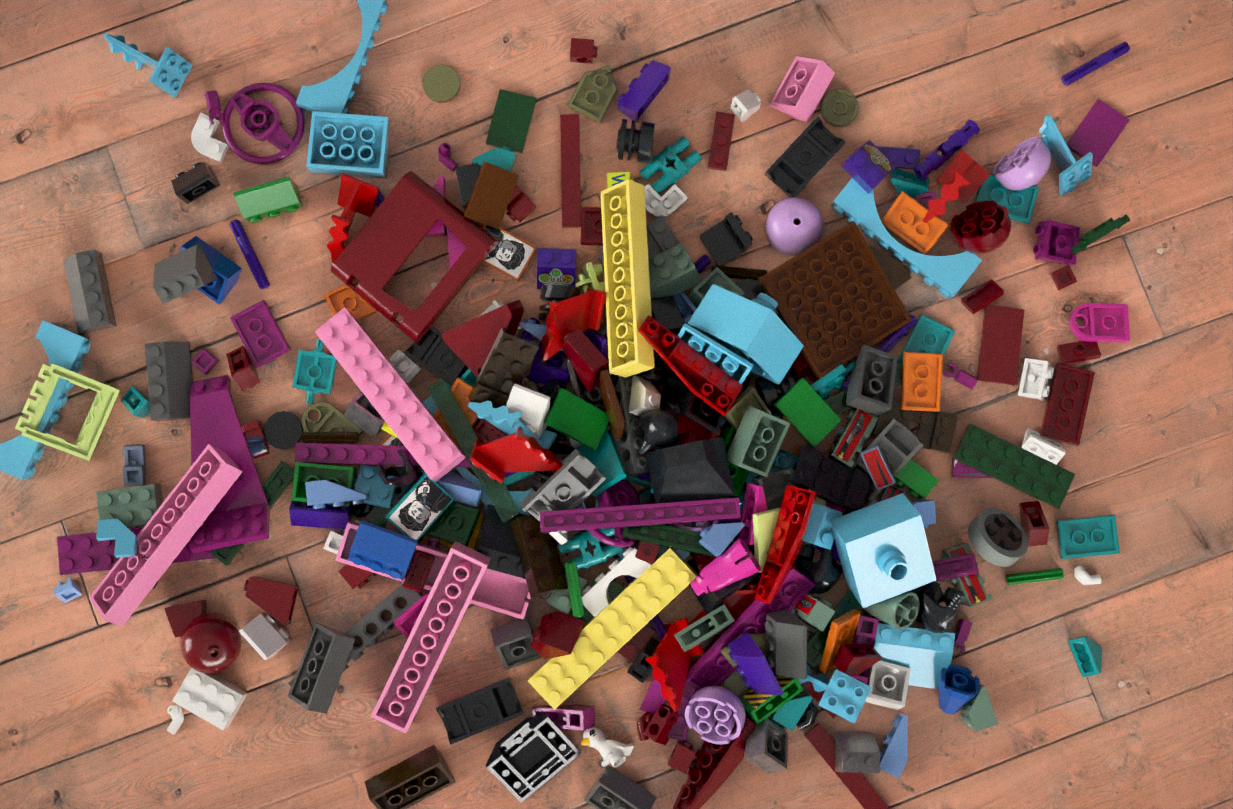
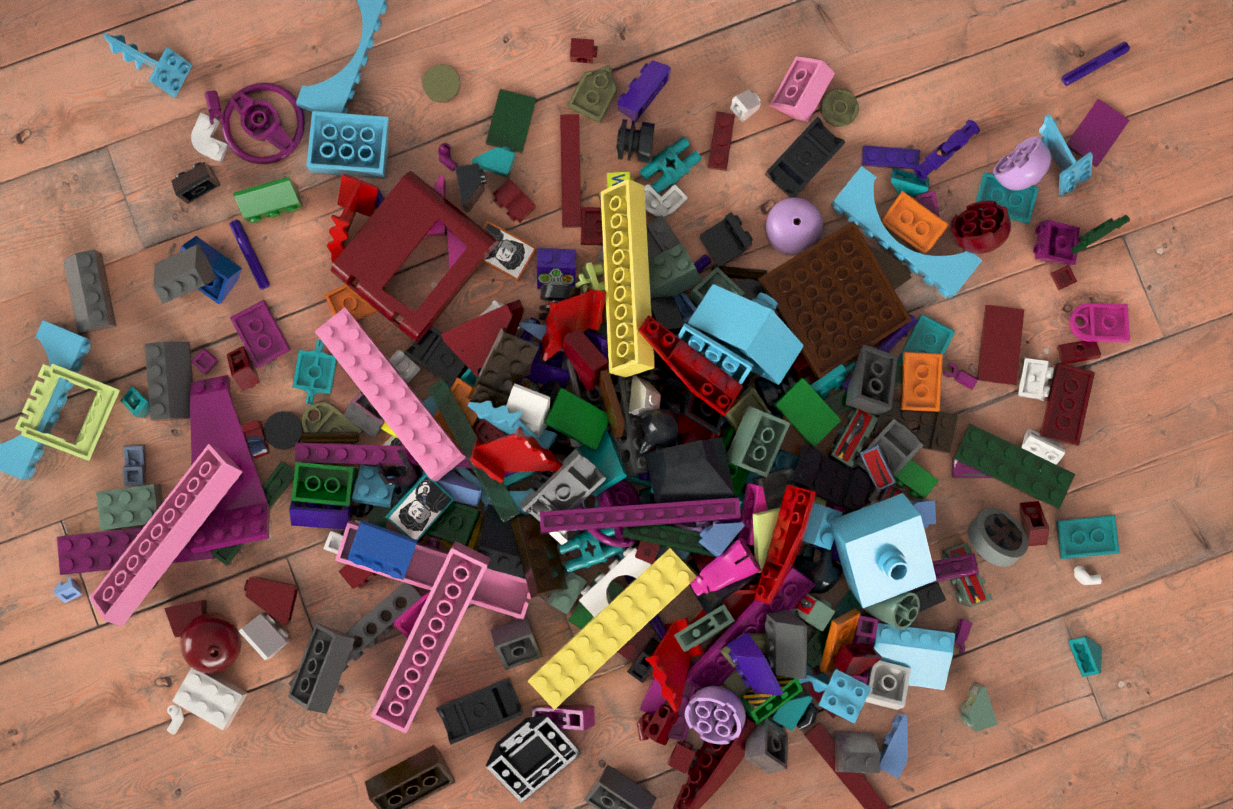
medium azure tile [96,519,138,558] -> none
medium blue slope [305,480,370,509] -> none
dark red plate [403,550,435,593] -> none
reddish brown tile [464,162,519,229] -> none
dark red slope [530,611,586,659] -> none
green axle [565,560,585,618] -> none
white animal [581,727,635,767] -> none
dark purple slope [842,140,896,194] -> none
black piece [916,581,964,633] -> none
red piece [923,150,990,223] -> none
blue cone [939,664,980,715] -> none
dark red plate [961,279,1004,314] -> none
green axle [1005,568,1064,585] -> none

